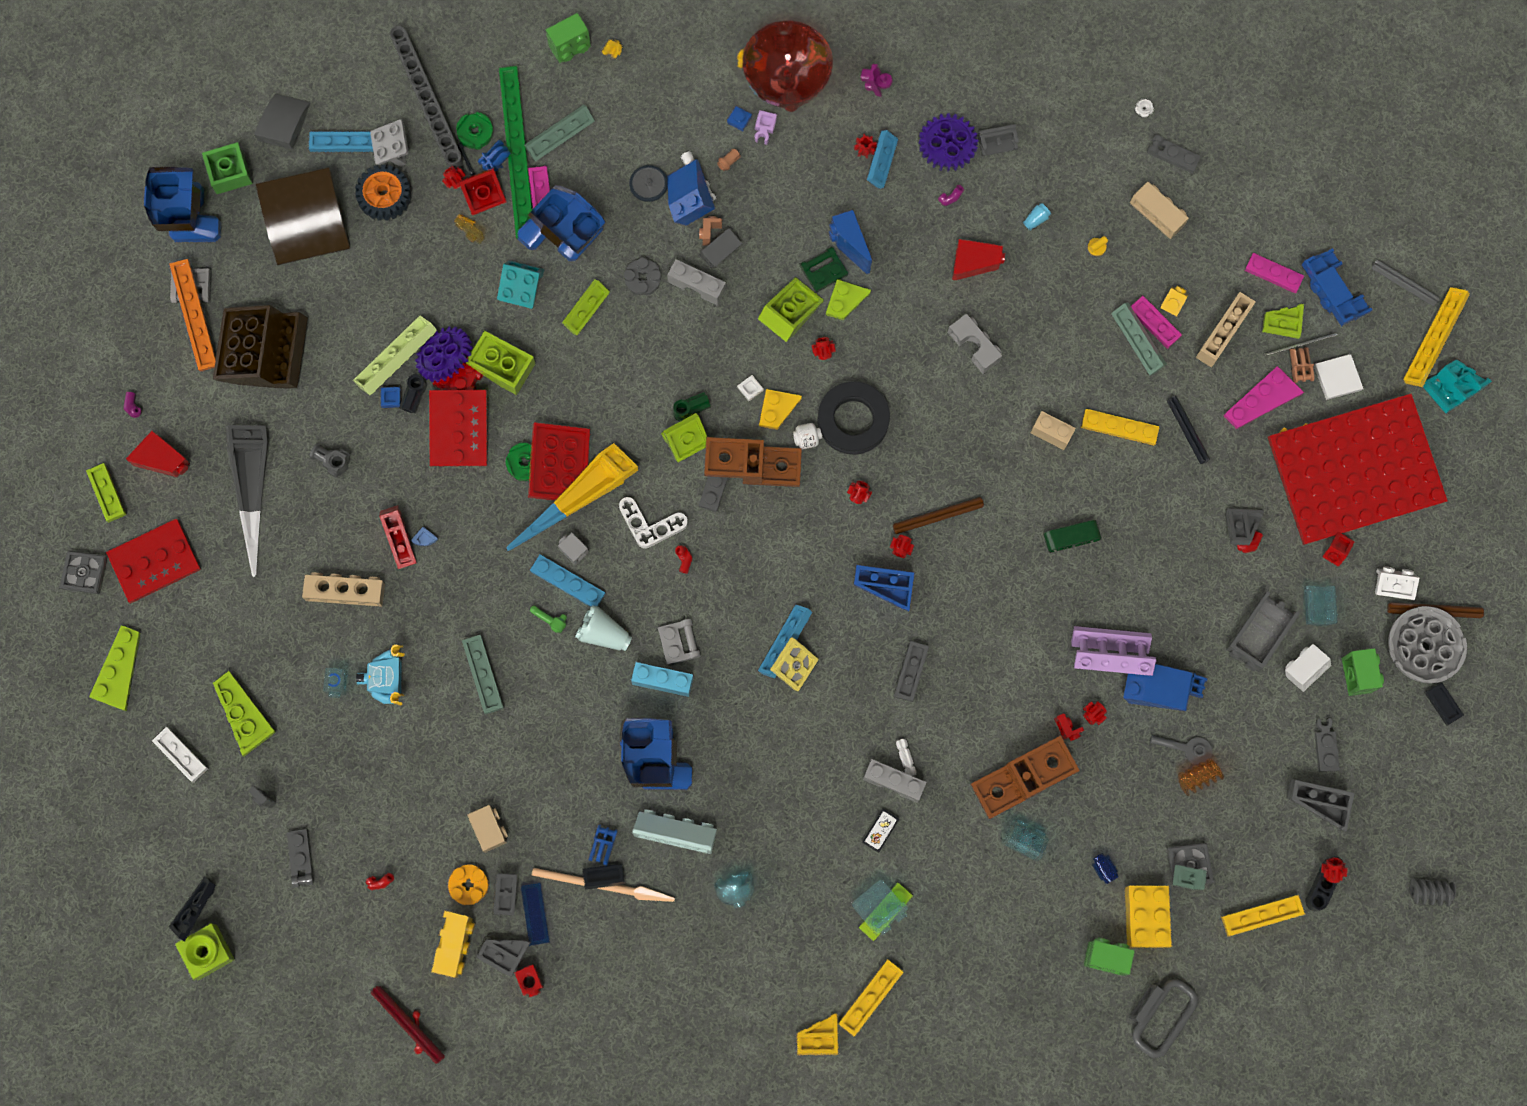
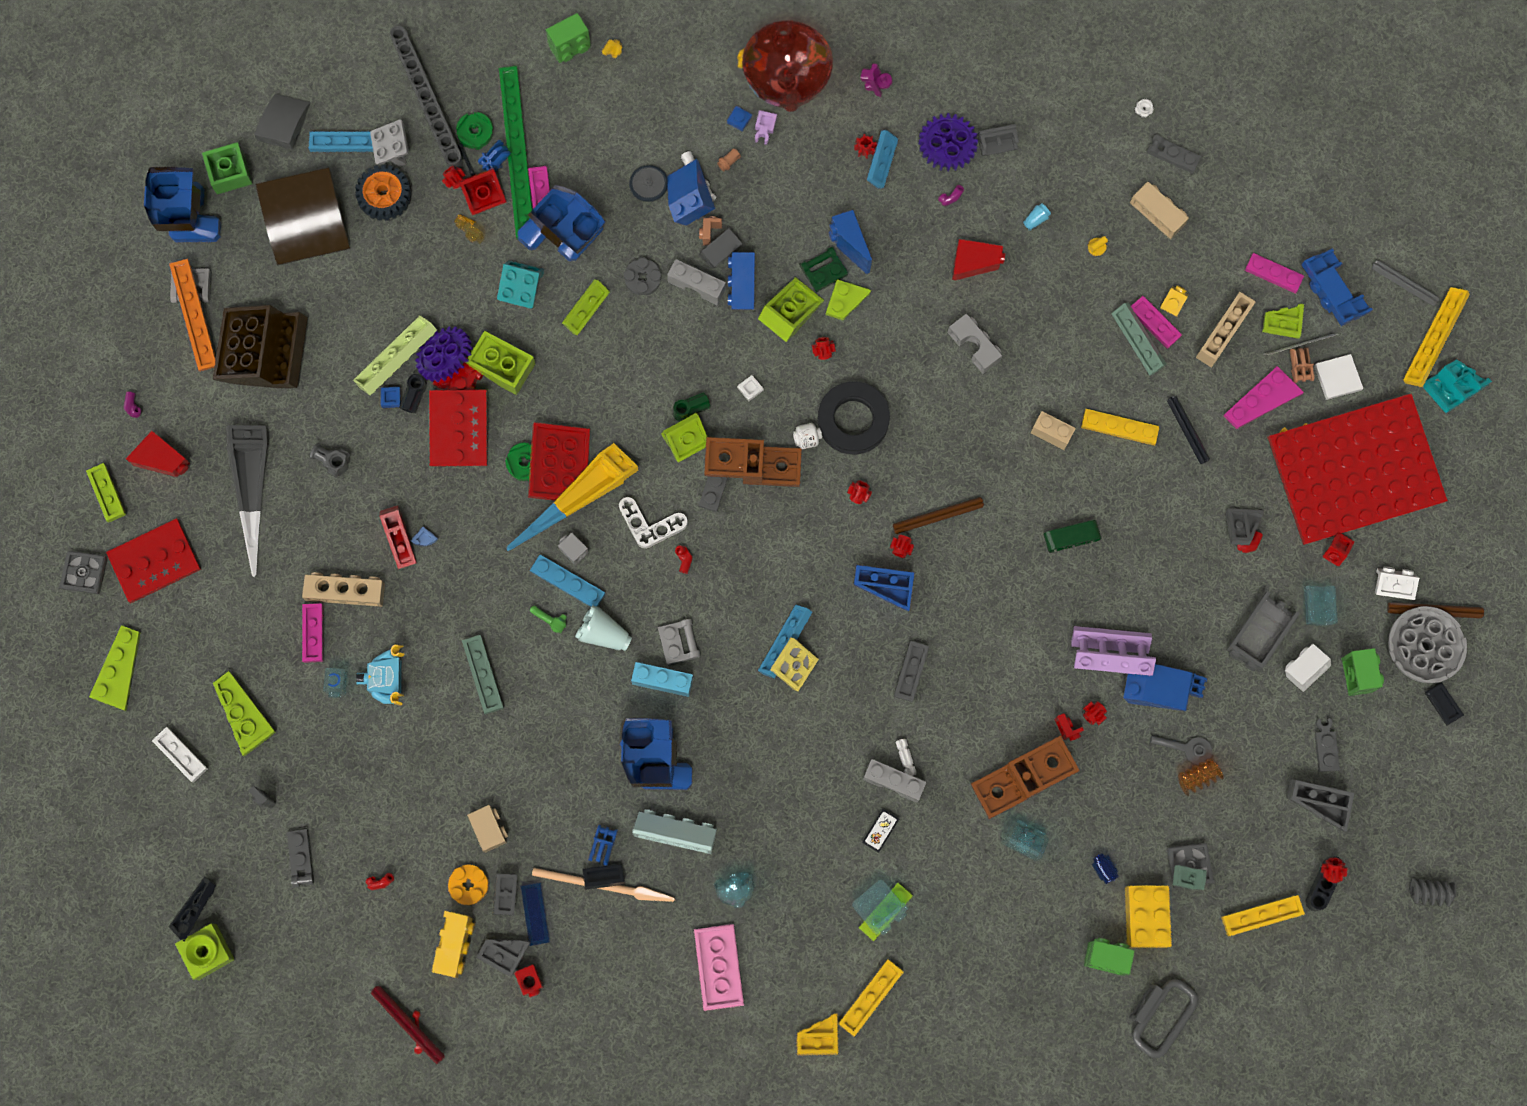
sand green plate [524,105,594,162] -> none
yellow wing [759,389,802,430] -> none
none -> dark pink plate [302,603,323,663]
none -> bright pink tile [694,924,744,1011]
none -> blue wedge [728,252,755,310]

